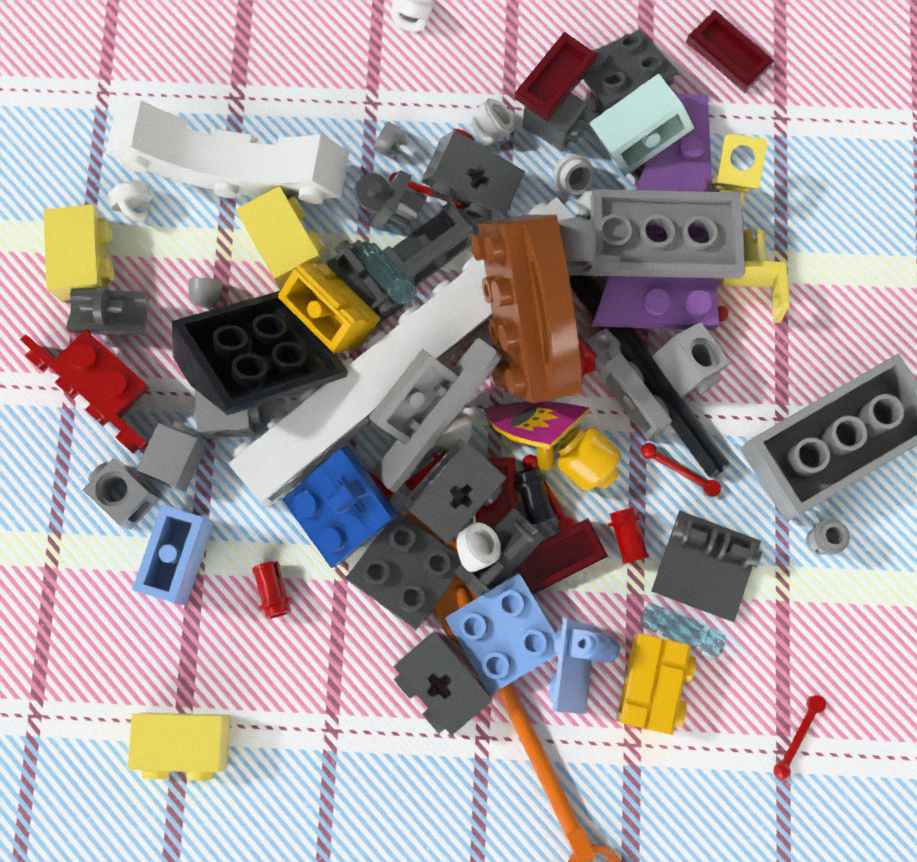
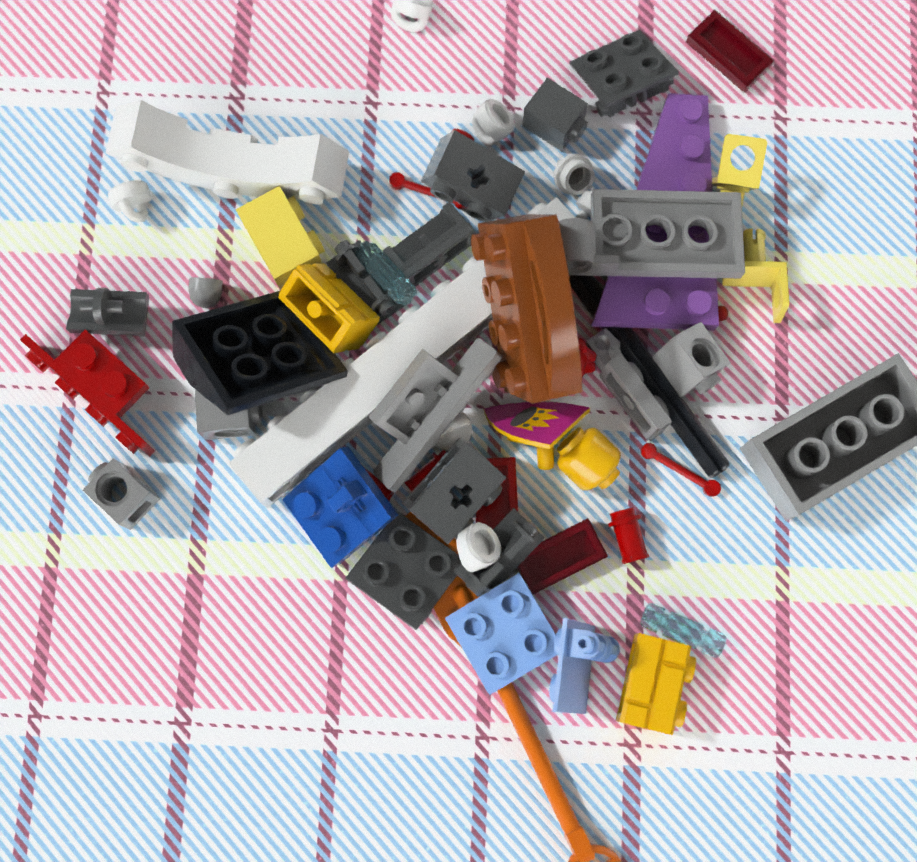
light yellow brick [43,204,114,301] -> none
light yellow brick [128,712,231,780] -> none
light blue brick [132,504,214,606] -> none
light grey brick [136,422,207,492] -> none
red pin [252,561,293,619] -> none
dark grey hips [354,170,427,231] -> none
light grey hinge [373,121,407,158] -> none
dark grey brick [393,631,492,737] -> none
black pin [513,467,555,524] -> none
dark red tile [514,31,598,122] -> none
red hinge [522,454,575,531] -> none
light aqua brick [589,74,694,176] -> none
dark grey hinge [651,510,762,622] -> none
red hinge [773,695,826,780] -> none
light grey pin [806,519,850,555] -> none

